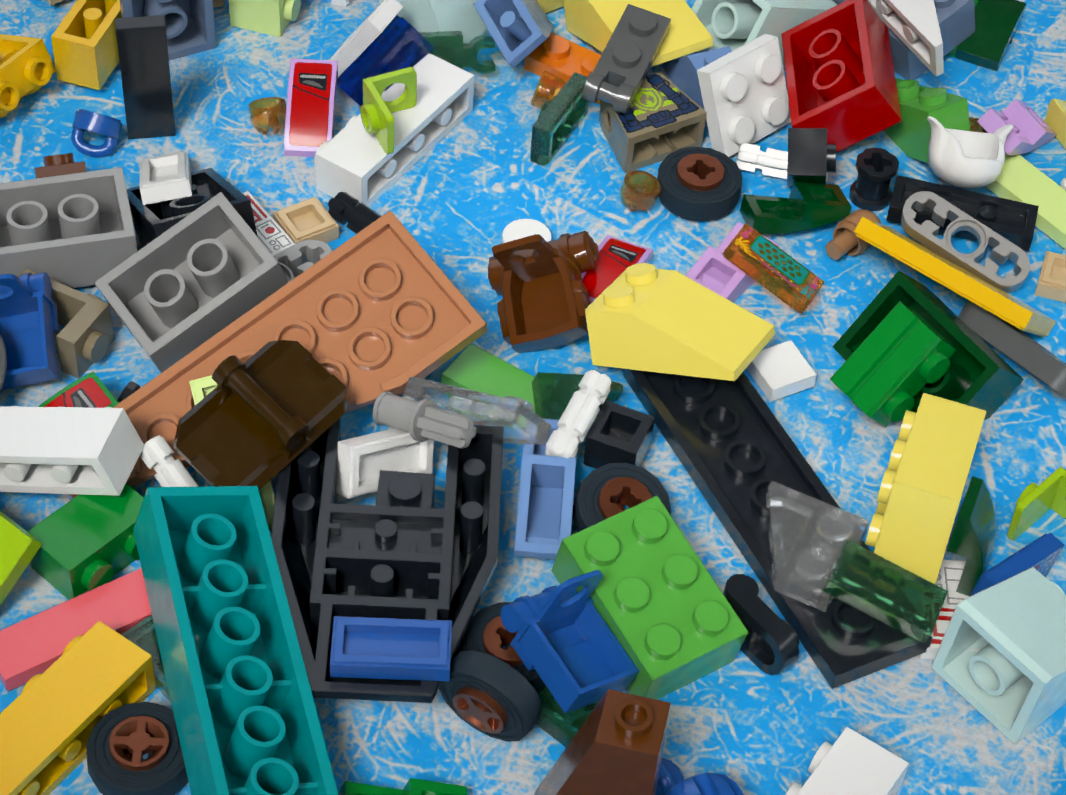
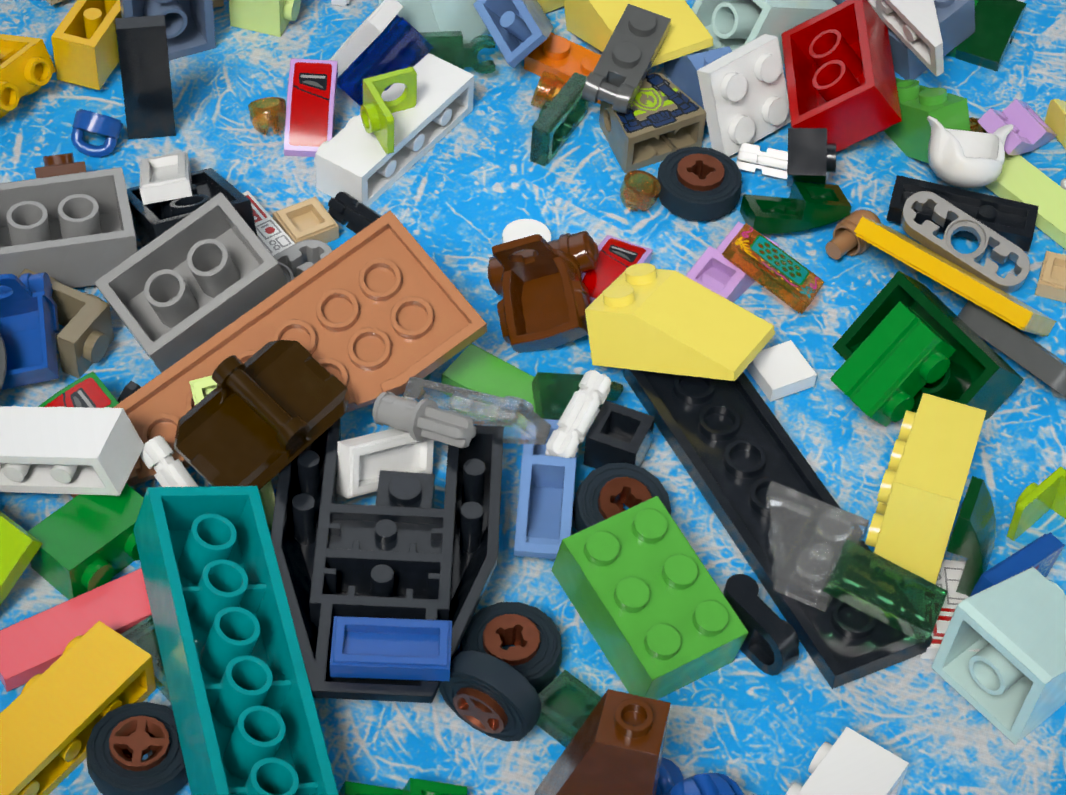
blue piece [500,570,640,714] -> none
black bush [849,147,899,212] -> none

